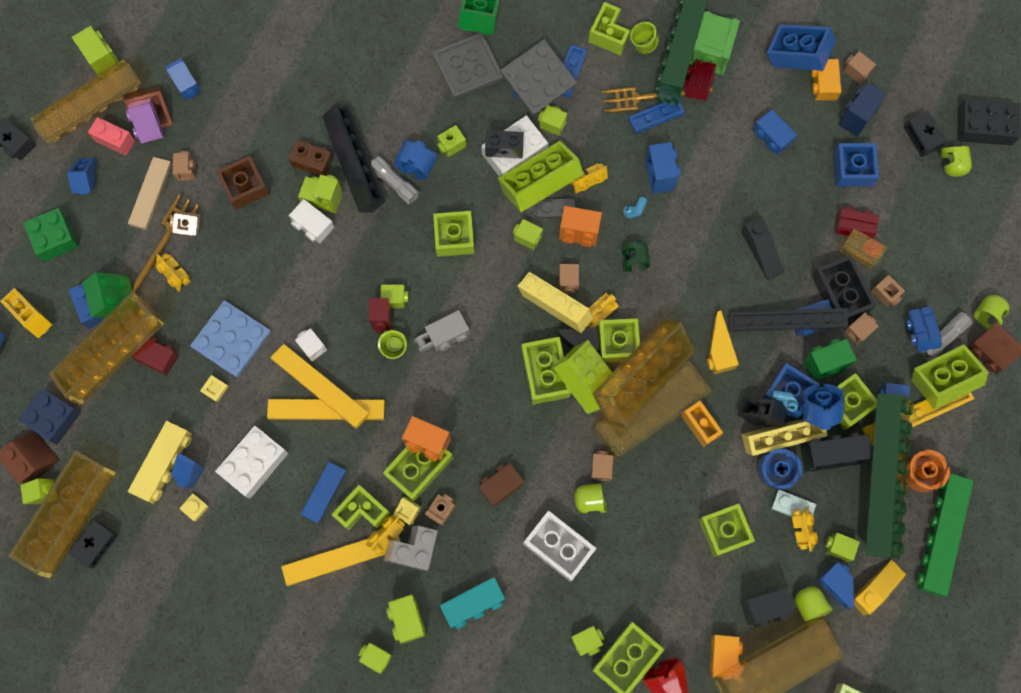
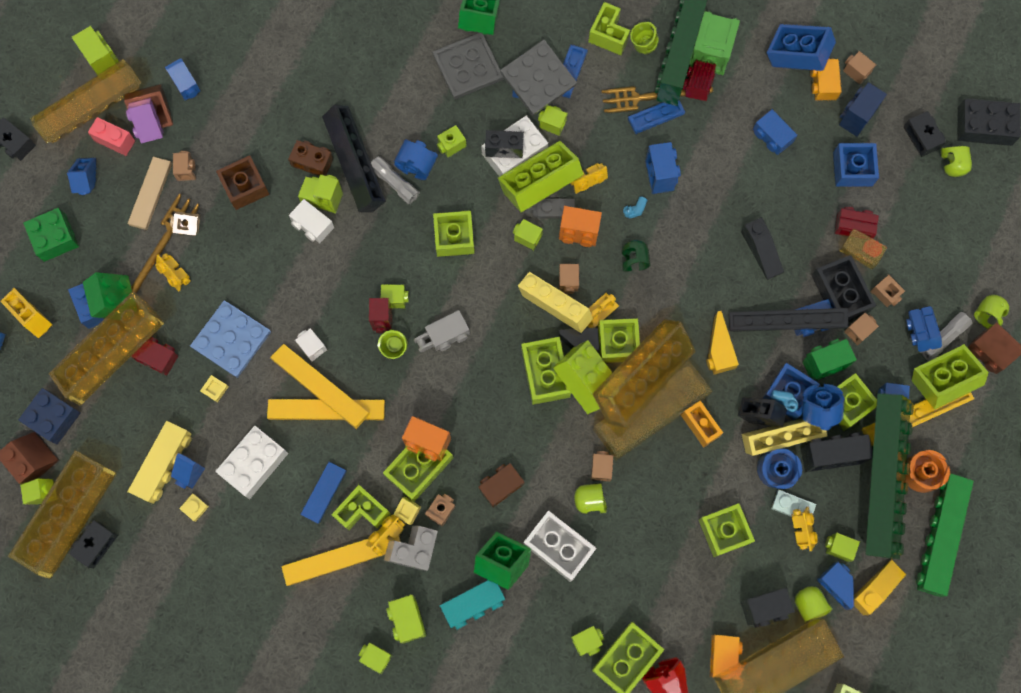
none -> green brick [474,532,531,590]

